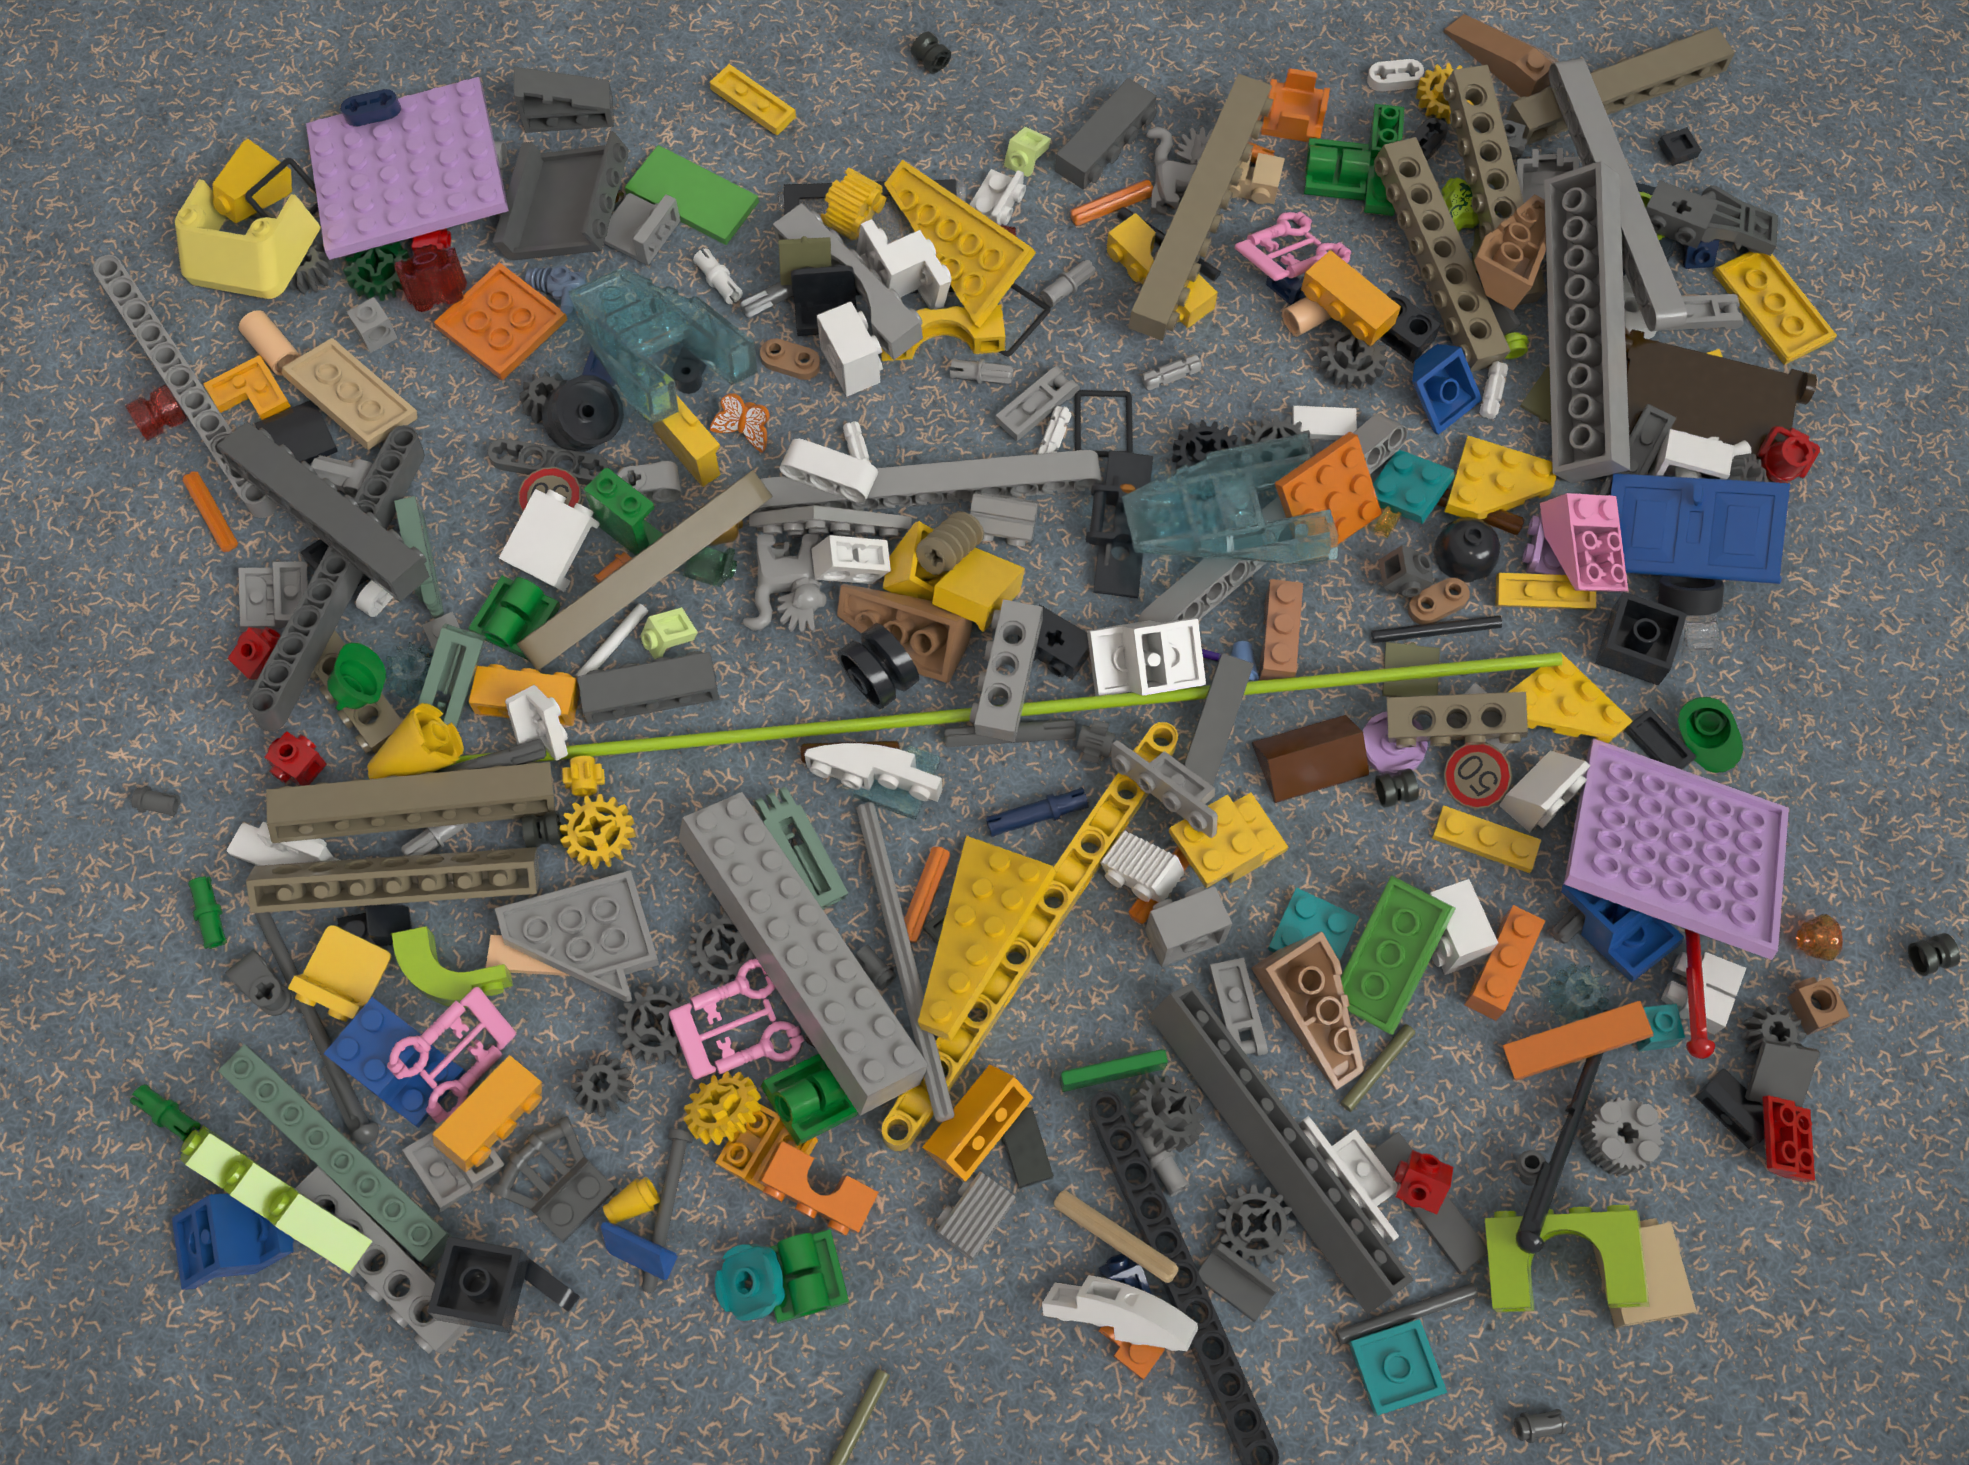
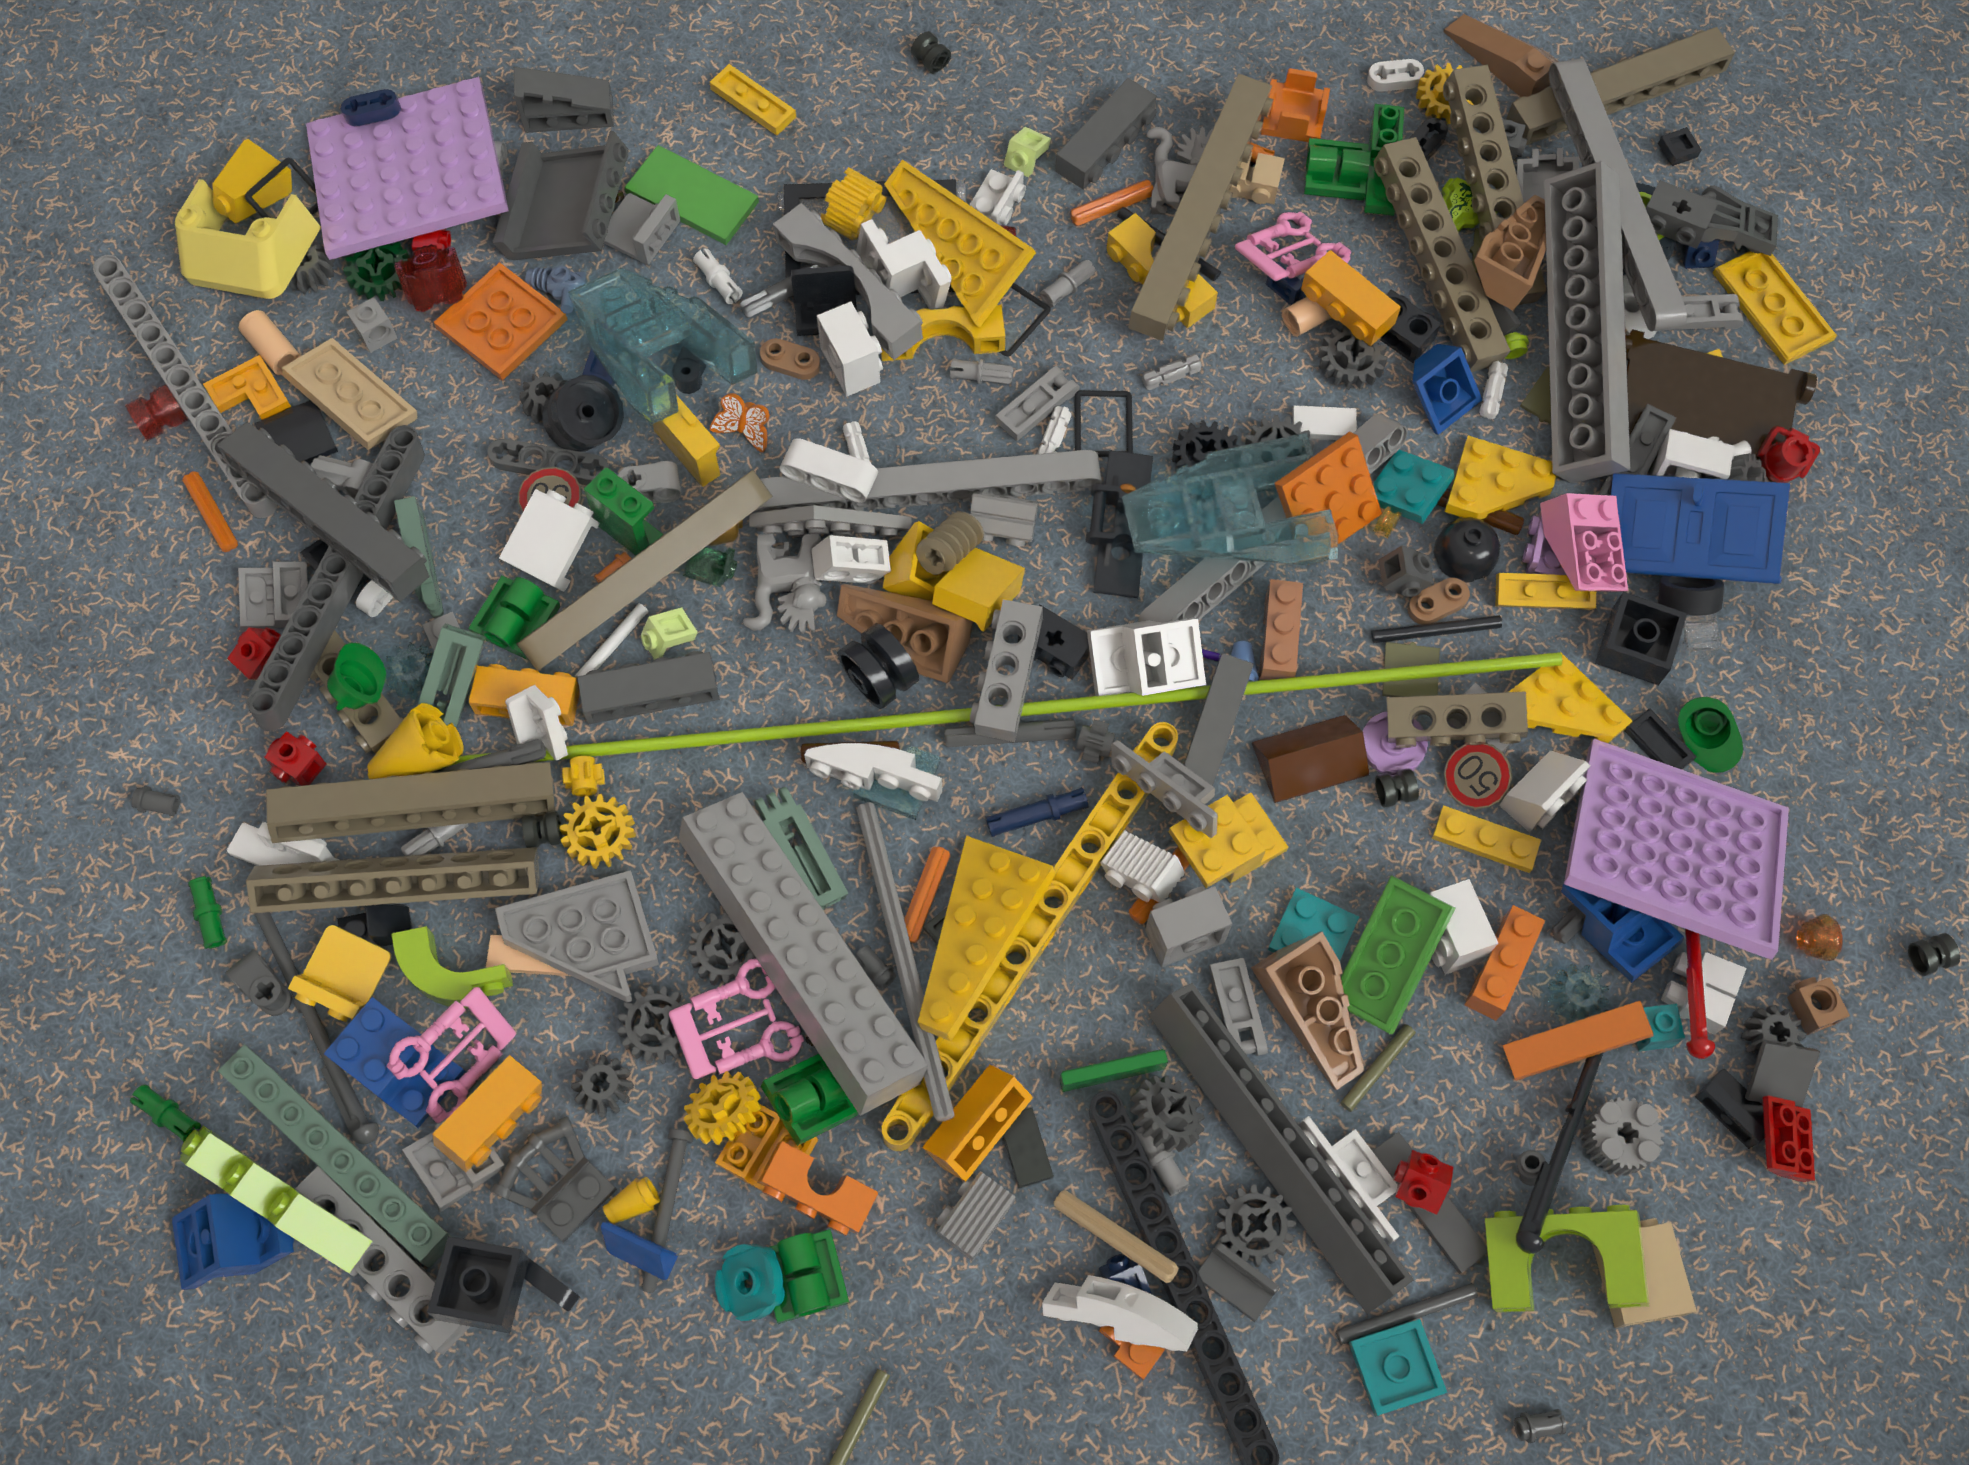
olive piece [778,236,831,285] -> none

